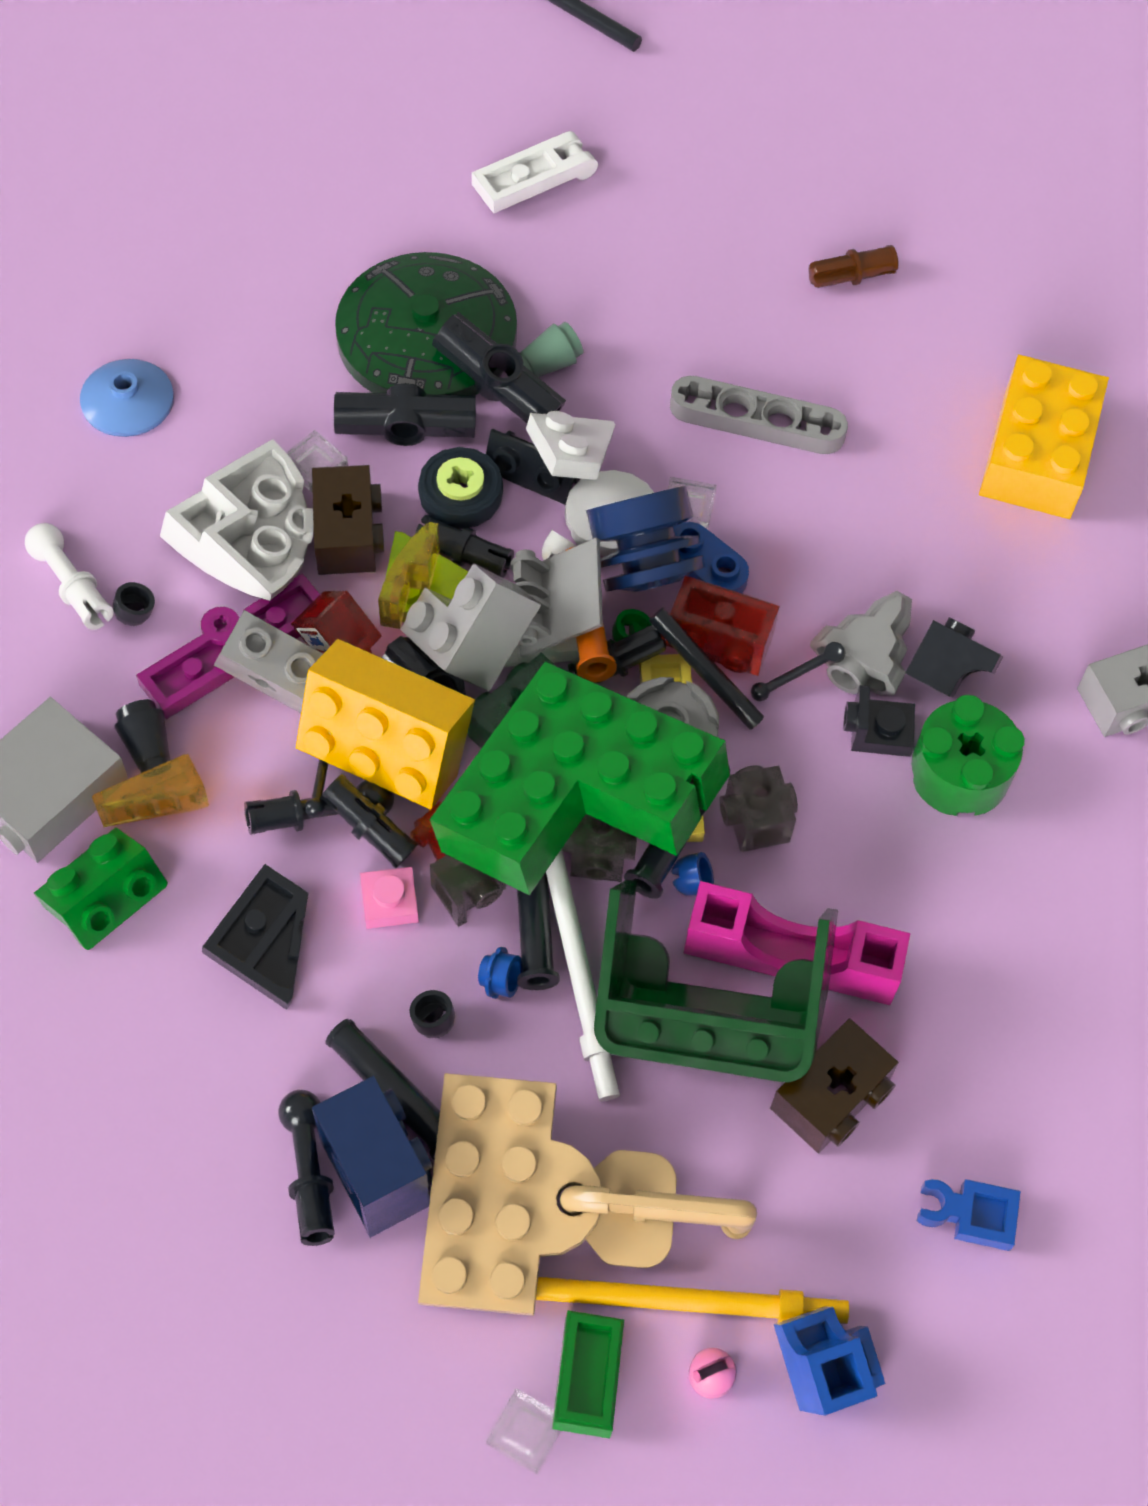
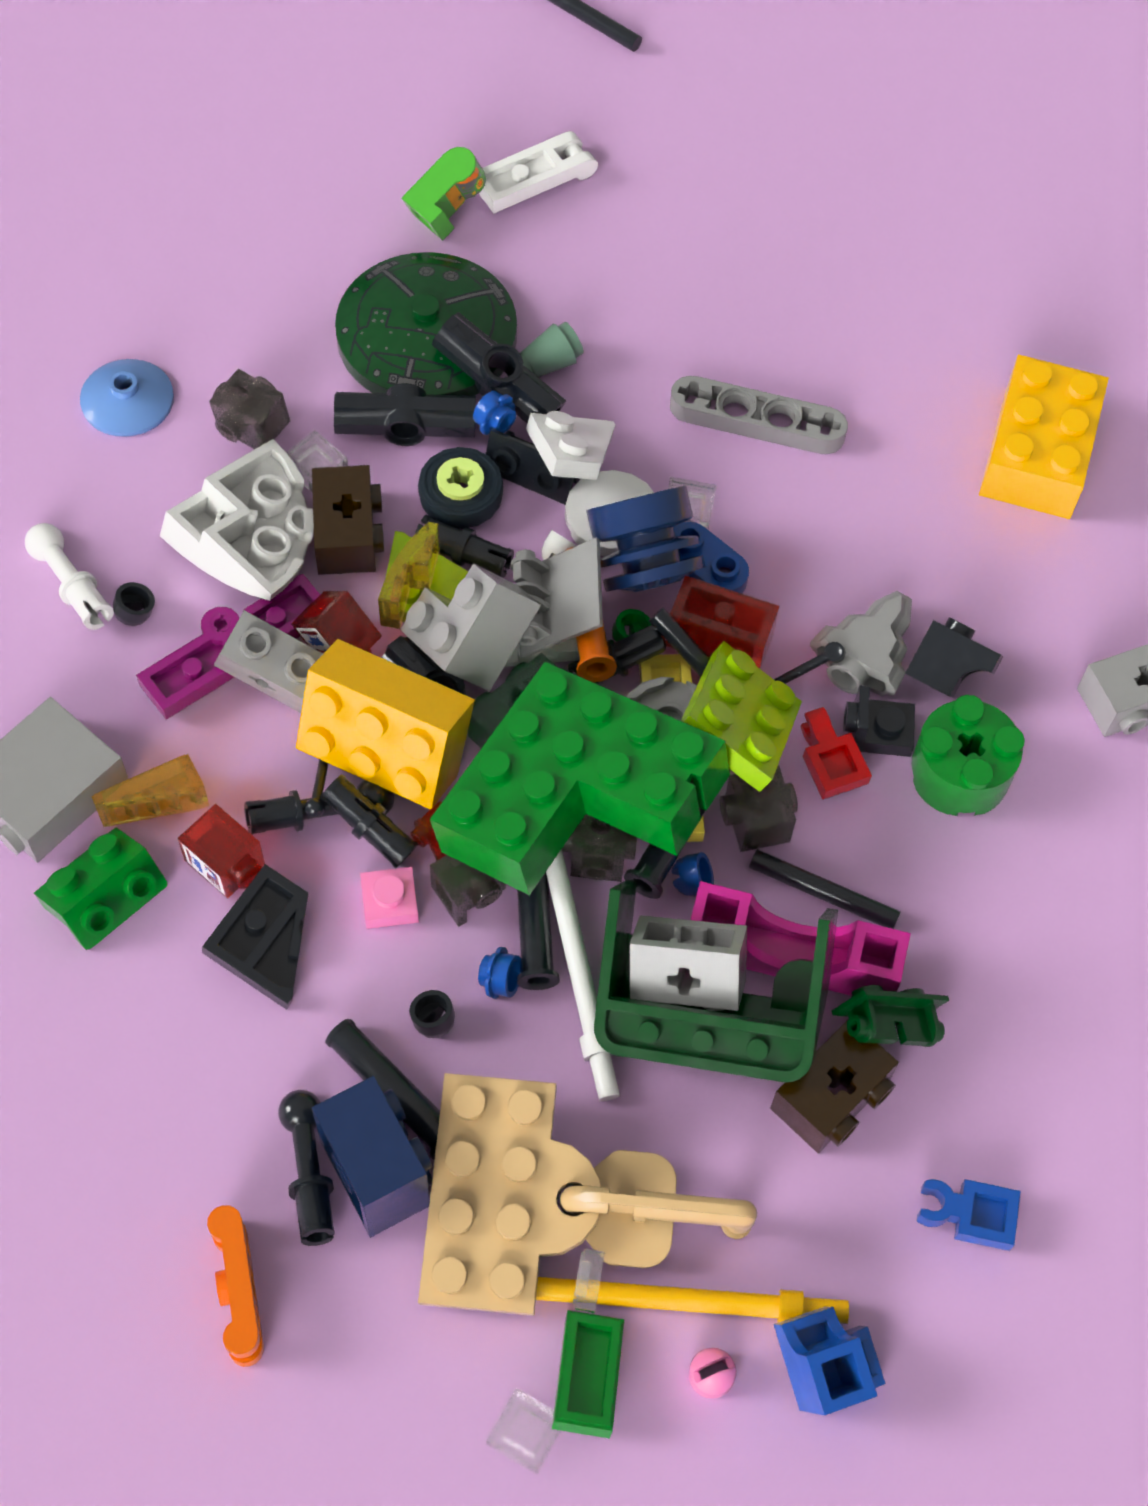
black cone [114,699,172,779] -> none
reddish brown axle [808,245,898,288] -> none
none -> clear red brick [177,803,265,899]
none -> orange plate [207,1205,264,1367]
none -> clear smoke brick [209,369,290,450]
none -> bright green leg [401,147,486,241]
none -> blue plate [473,391,516,435]
none -> clear tile [572,1248,605,1314]
none -> light grey brick [630,915,747,1011]
none -> lime plate [681,641,802,792]
none -> black bar [749,849,901,929]
none -> red plate [800,707,872,800]
none -> dark green hinge [831,985,949,1047]

